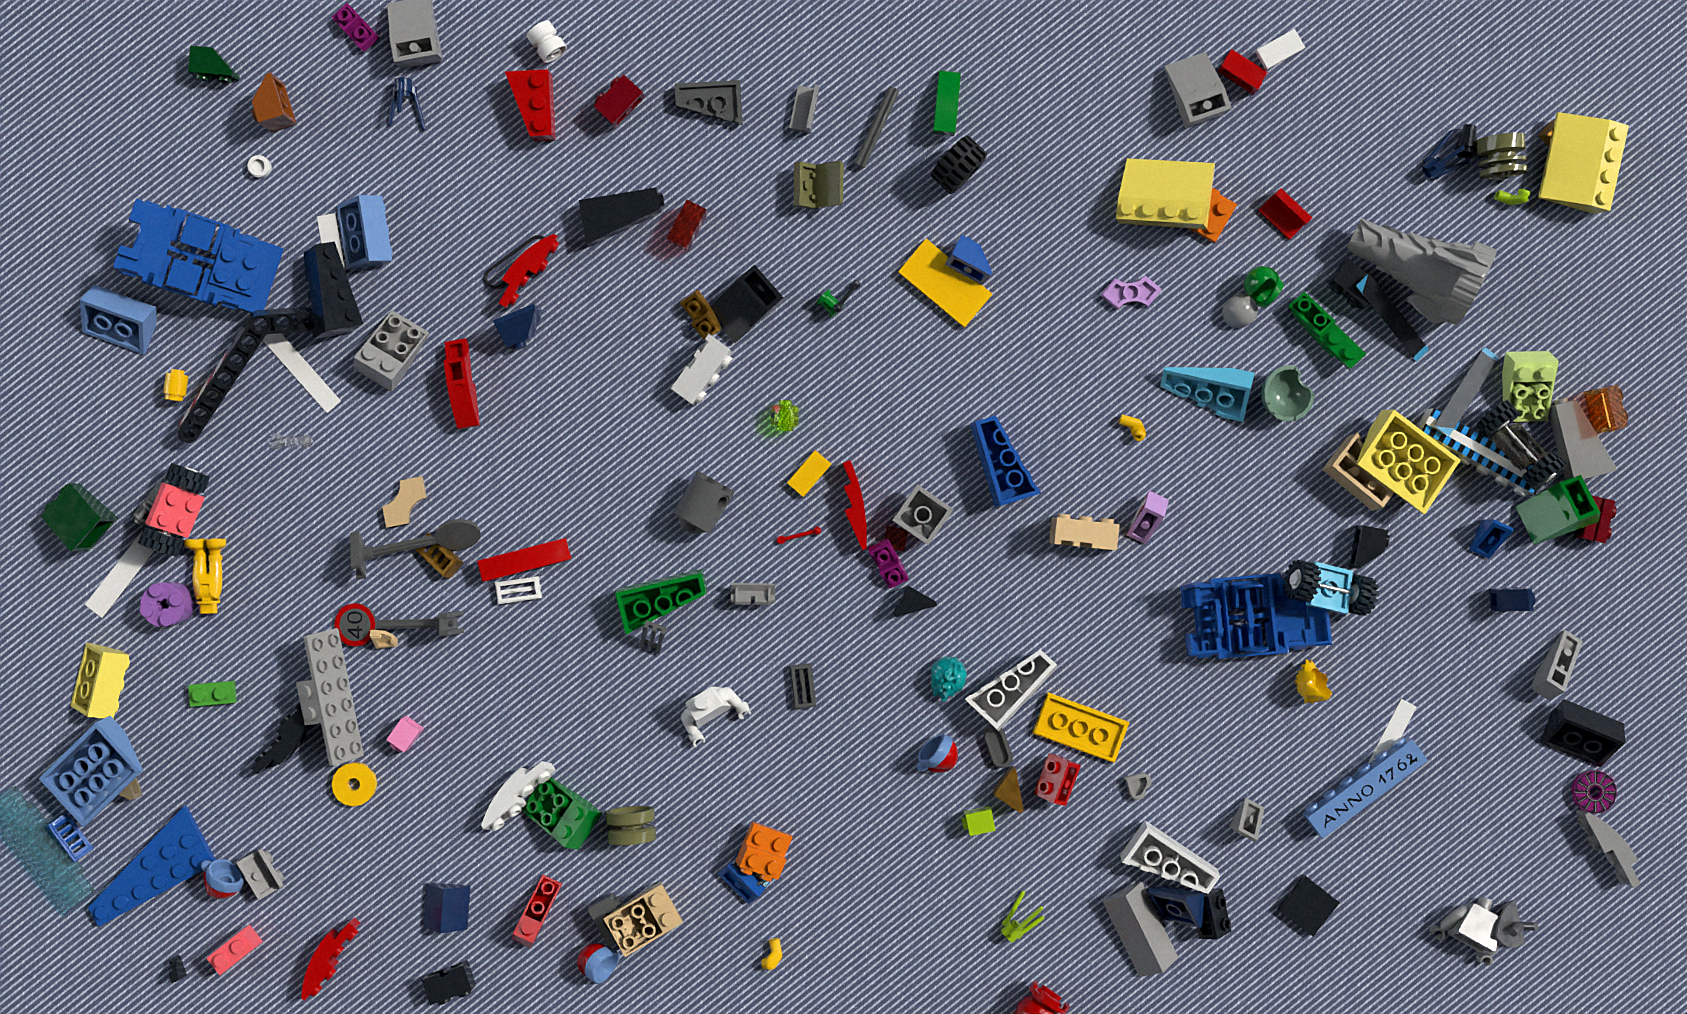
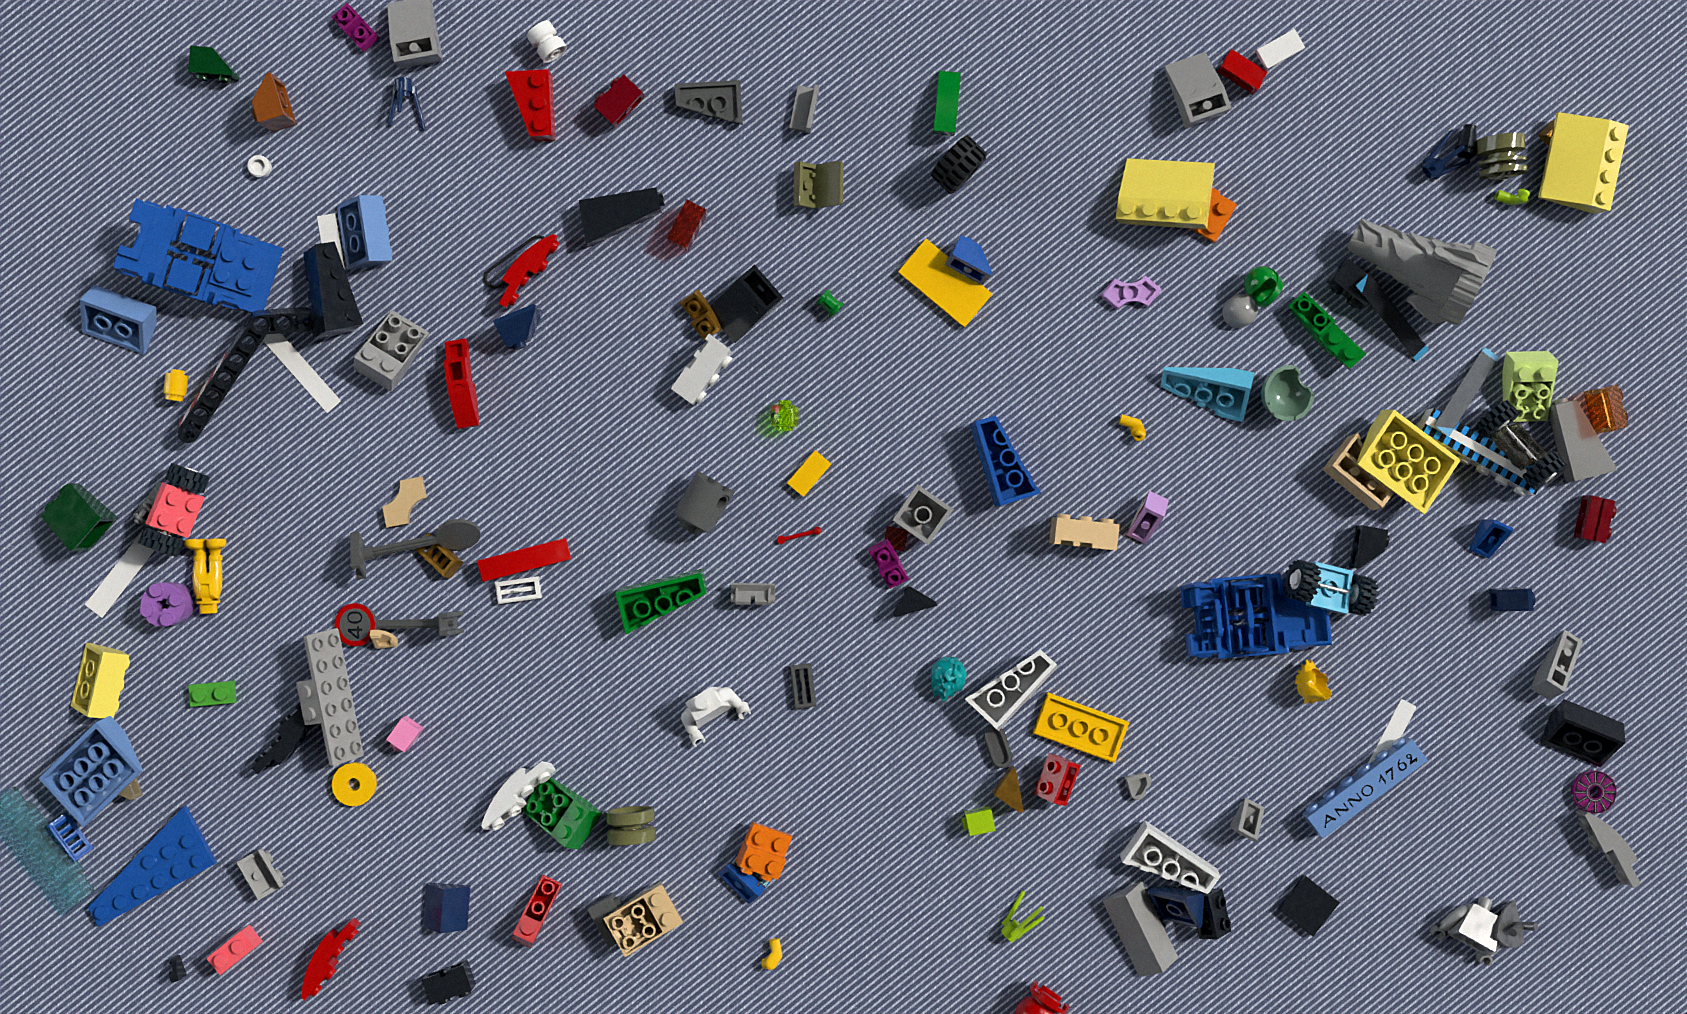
medium blue piece [201,859,244,899] -> none
clear piece [268,433,313,449] -> none
medium blue piece [577,943,620,984] -> none
dark grey tile [639,620,667,654] -> none
black hinge [833,280,860,313] -> none
red slope [842,460,867,550] -> none
dark grey axle [855,86,899,169] -> none
medium blue piece [916,734,958,773] -> none
red panel [1258,188,1313,240] -> none
green slope [1515,475,1600,545] -> none

